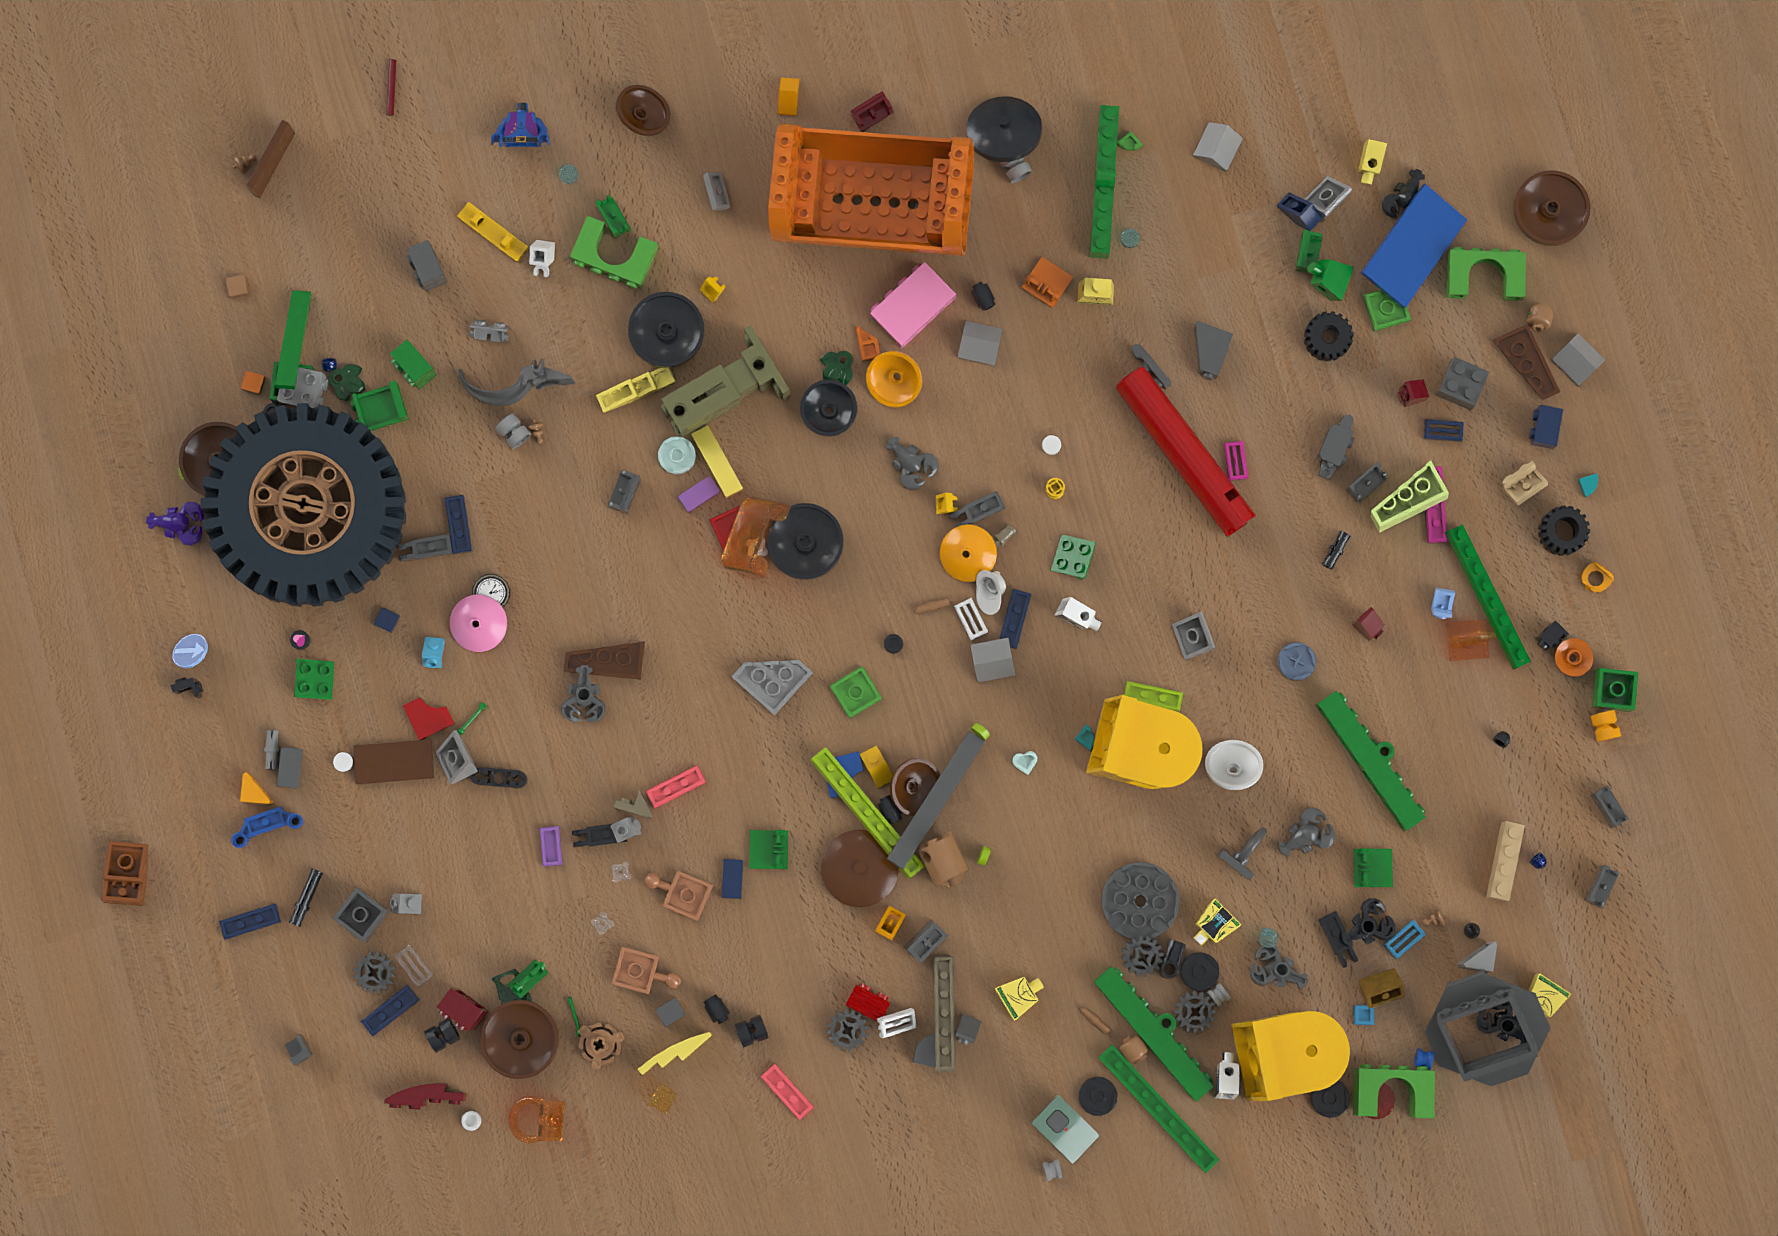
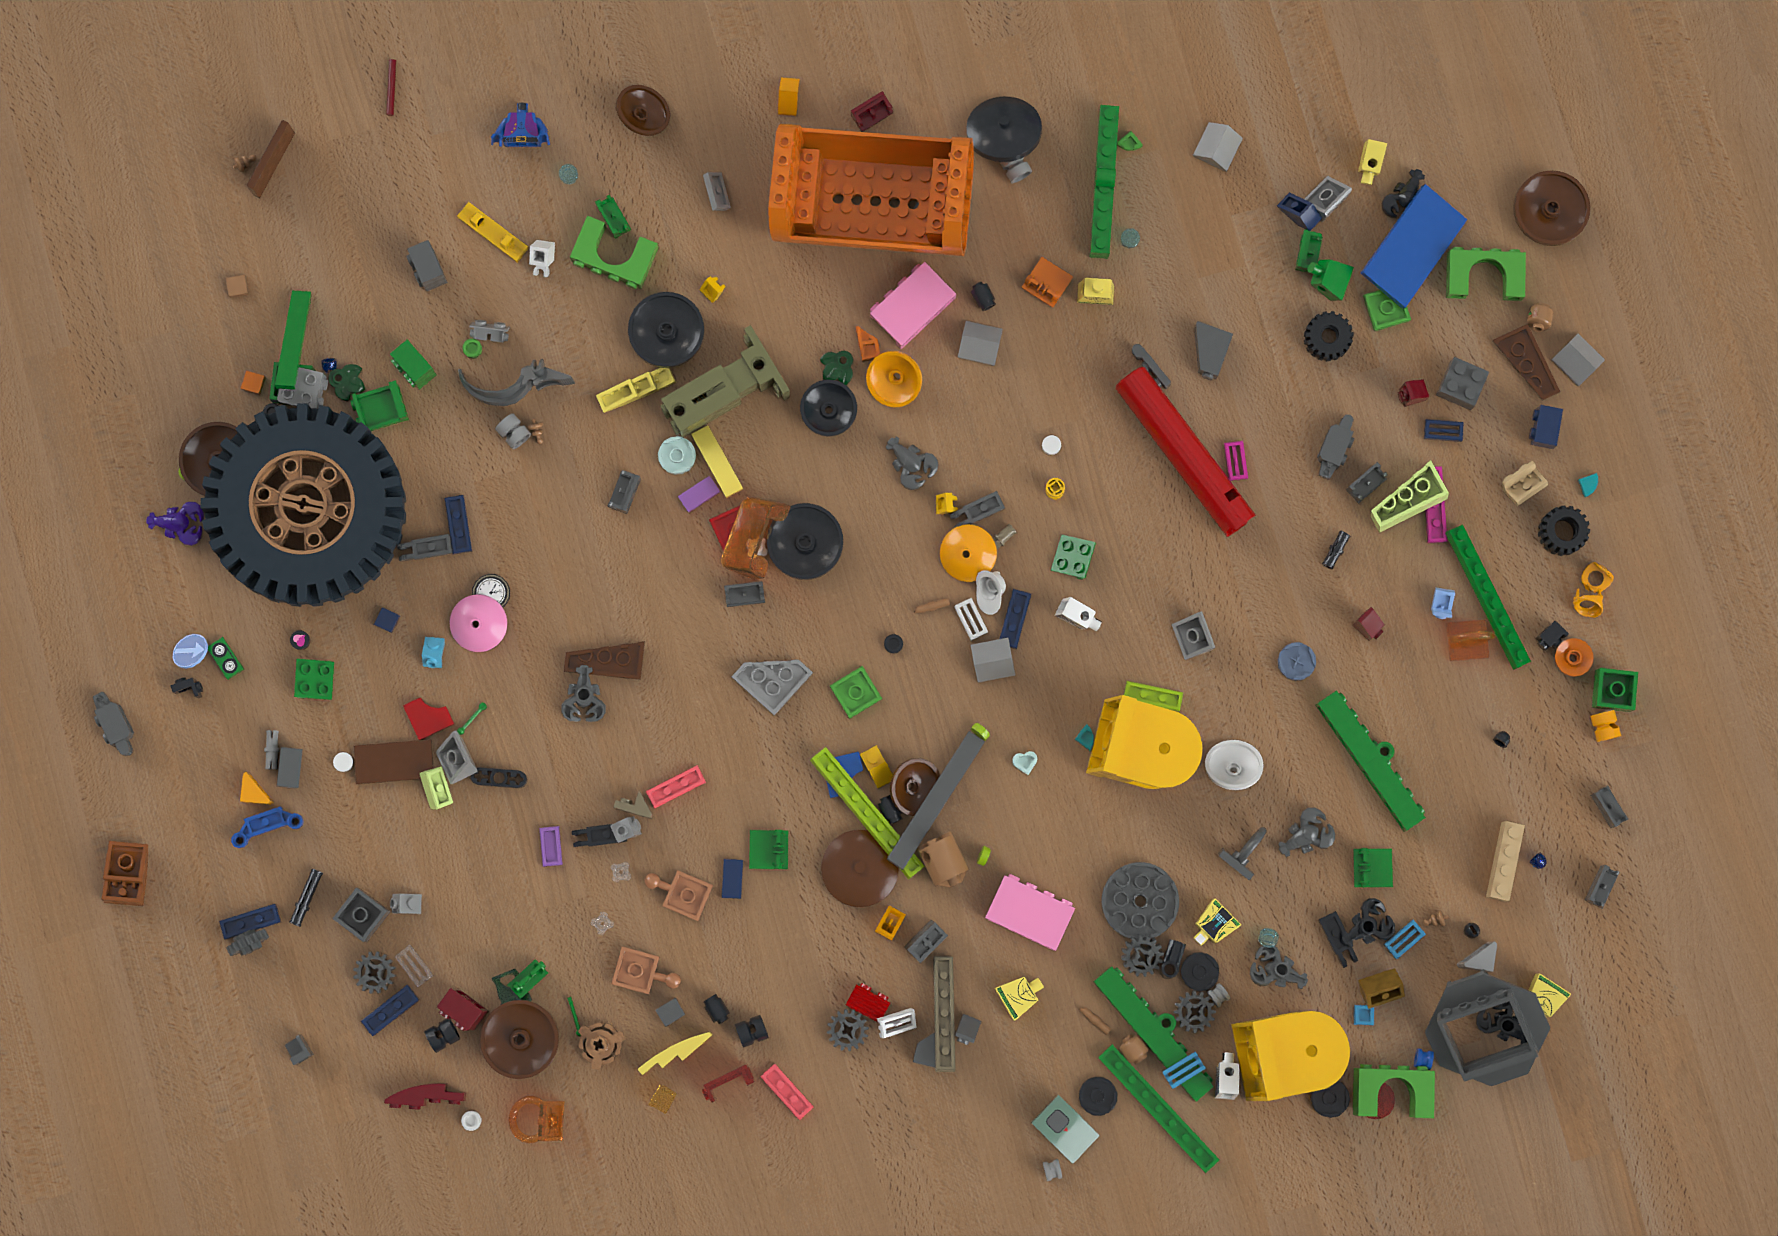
none -> dark grey hinge [93,692,134,756]
none -> tile [208,637,244,680]
none -> dark grey gear [226,929,269,956]
none -> yellowish green slope [420,766,453,810]
none -> bright green tile [463,339,482,359]
none -> clear red panel [702,1064,755,1103]
none -> dark grey hinge [724,581,765,607]
none -> bright pink panel [985,874,1075,951]
none -> dark azure tile [1162,1051,1206,1089]
none -> light orange piece [1573,589,1603,618]

